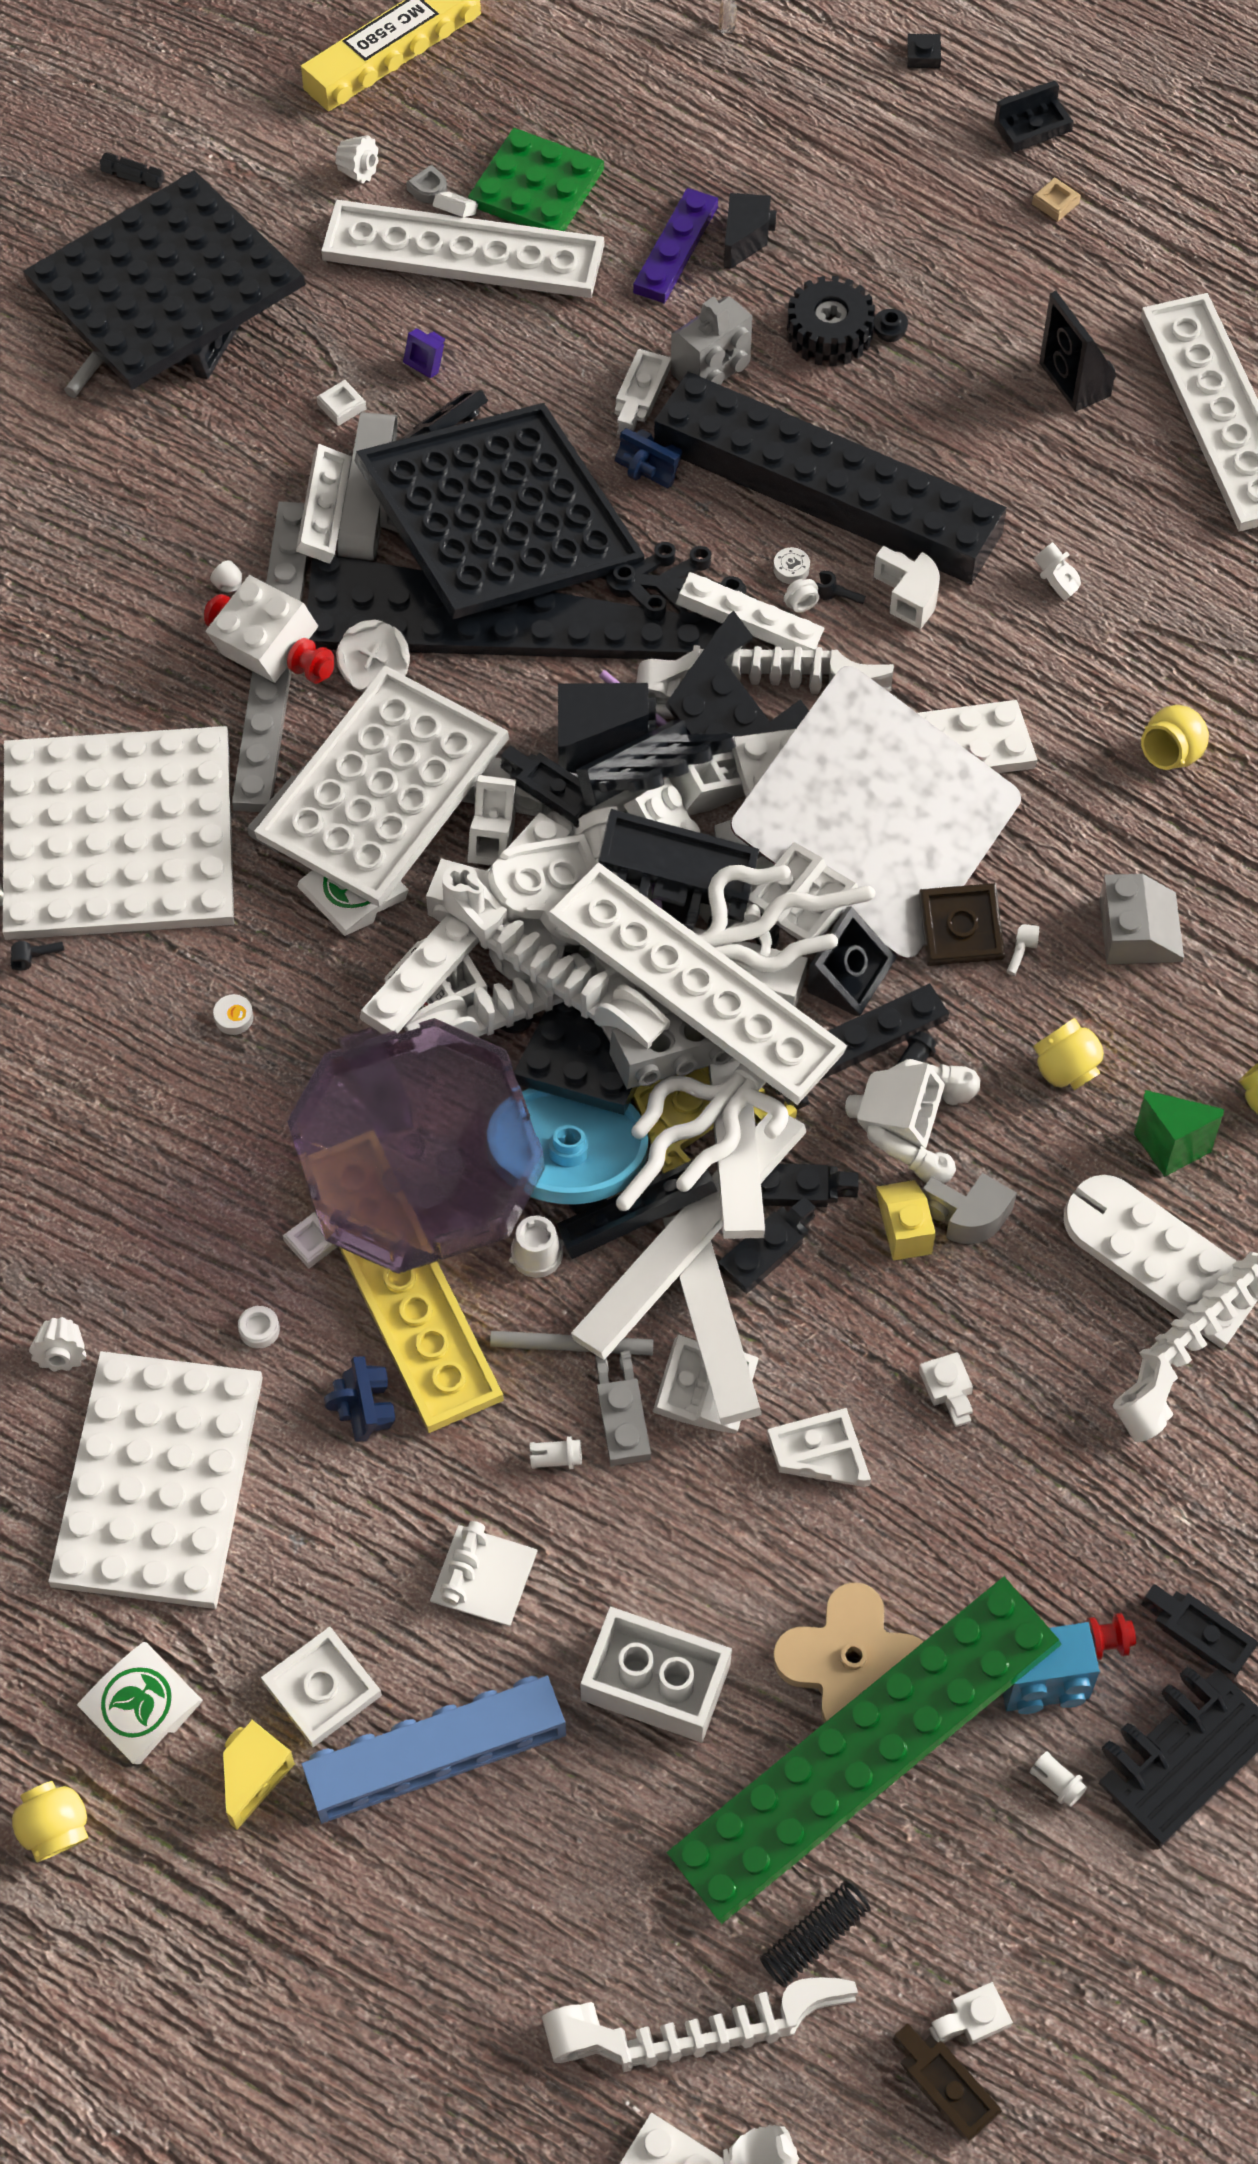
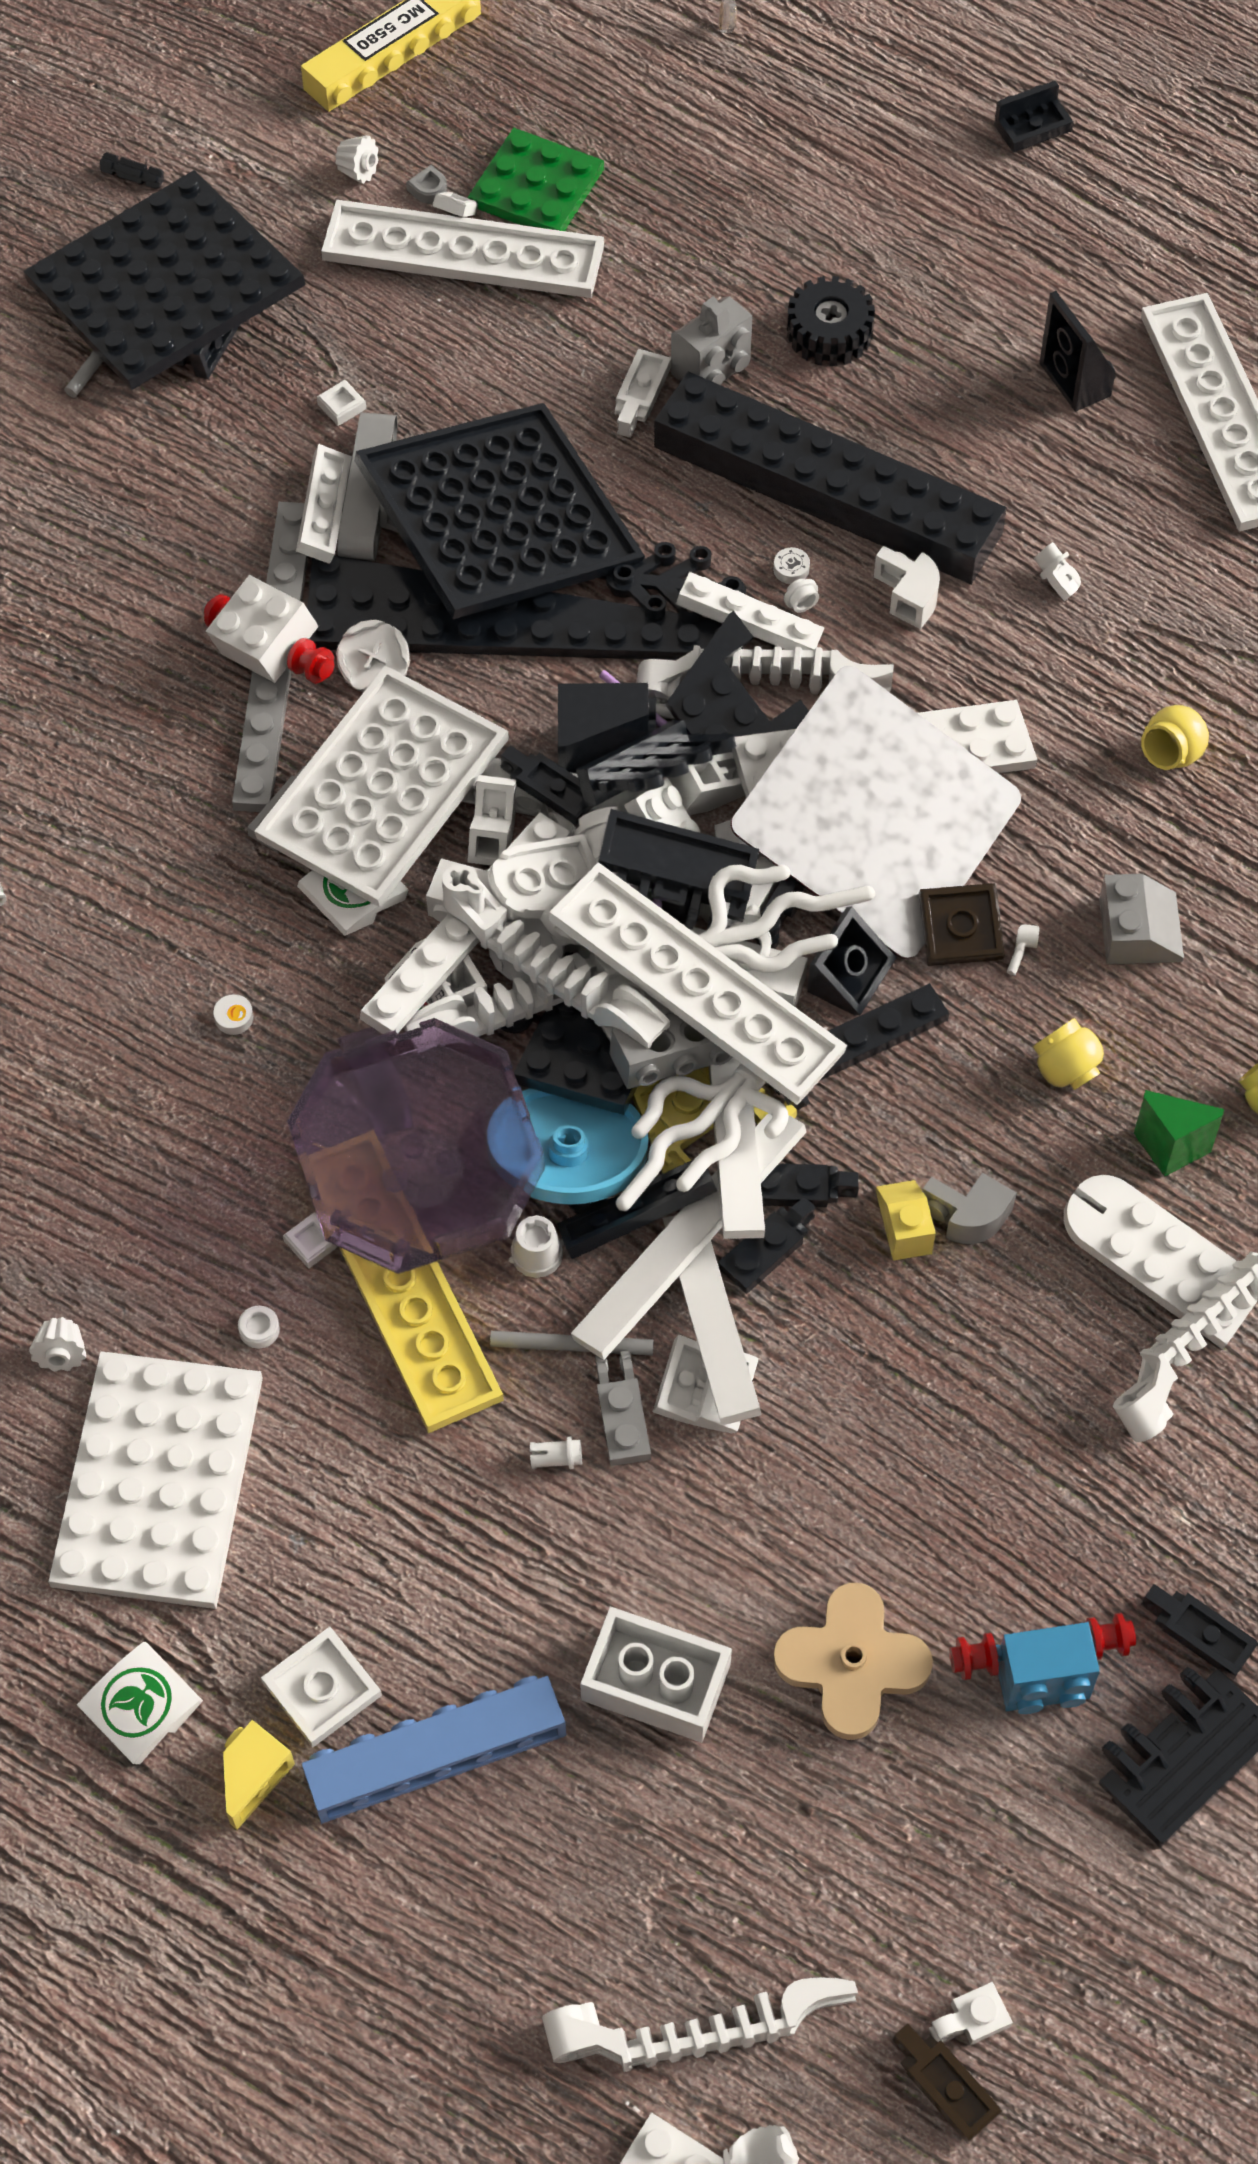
white plate [3,726,234,940] -> none
black hand [11,941,64,971] -> none
light yellow piece [12,1781,89,1862] -> none
white hinge [210,560,242,593] -> none
dark blue hips [324,1356,396,1442] -> none
black hinge [402,390,488,439] -> none
dark purple tile [403,328,445,378] -> none
white hinge [430,1521,538,1627] -> none
dark blue hips [614,428,683,489] -> none
dark purple plate [633,188,718,304] -> none
green plate [666,1576,1062,1924] -> none
black slope [724,193,777,269] -> none
white slope [748,842,858,940] -> none
black piece [760,1881,871,1987] -> none
white wing [767,1408,871,1487] -> none
black hand [816,571,866,604] -> none
white torso [845,1059,980,1184] -> none
black plate [874,309,908,342] -> none
black pin [894,1031,936,1066] -> none
black plate [907,34,941,68] -> none
white plate [919,1352,973,1427] -> none
white pin [1030,1751,1087,1807] -> none
tan tile [1032,177,1081,222] -> none

